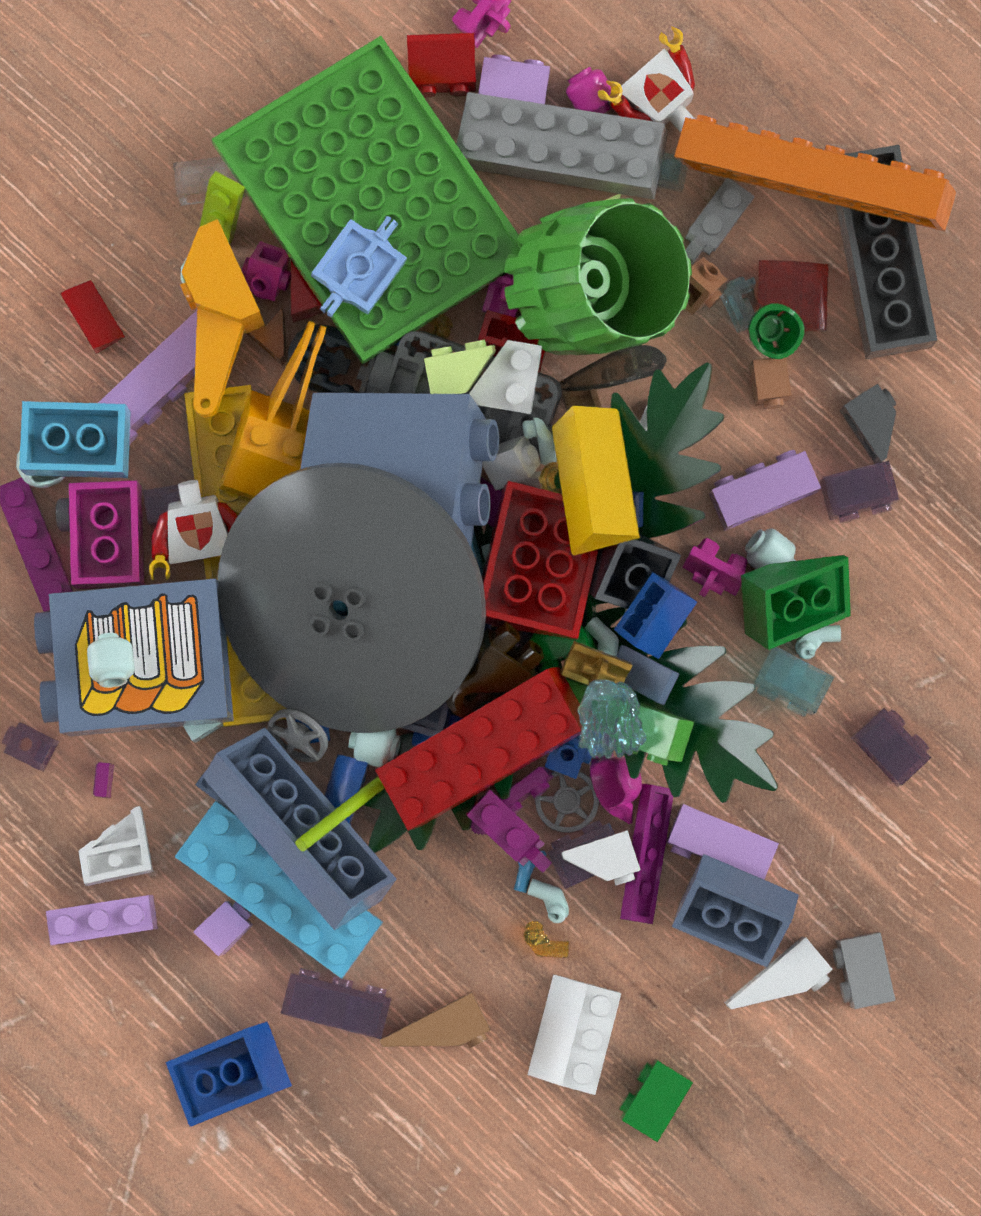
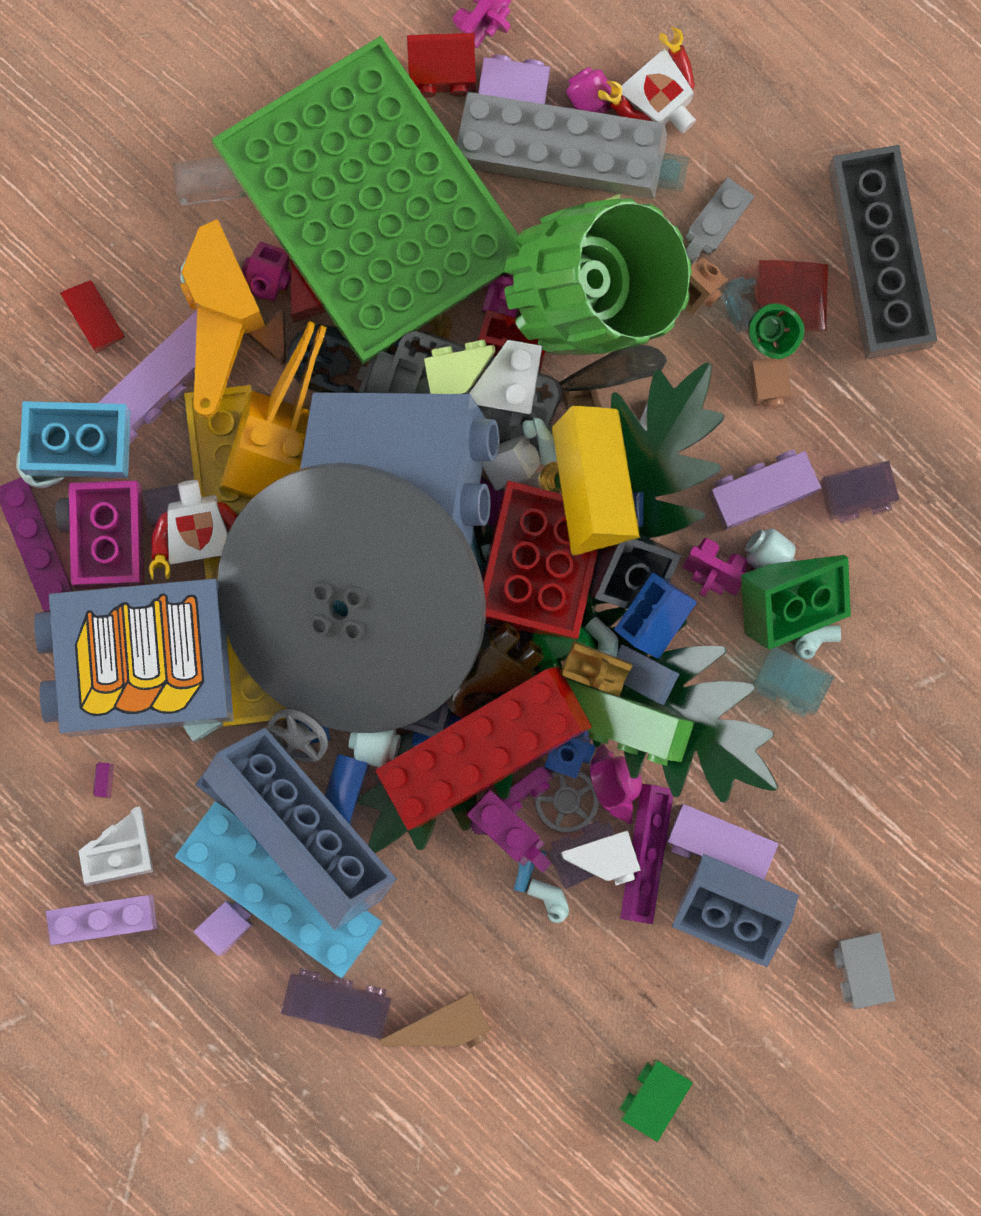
clear purple brick [2,722,60,772] -> none
light aqua head [87,633,135,688] -> none
blue slope [166,1021,292,1127] -> none
lime hinge [199,171,245,245] -> none
lime bar [295,776,384,851] -> none
light blue plate [311,216,407,317] -> none
clear yellow arm [523,921,569,958] -> none
white slope [527,974,621,1095] -> none
clear light blue hair [577,679,647,759] -> none
orange brick [674,115,957,232] -> none
white slope [724,937,833,1009] -> none
dark grey slope [840,384,896,466] -> none
clear purple brick [850,708,932,787] -> none

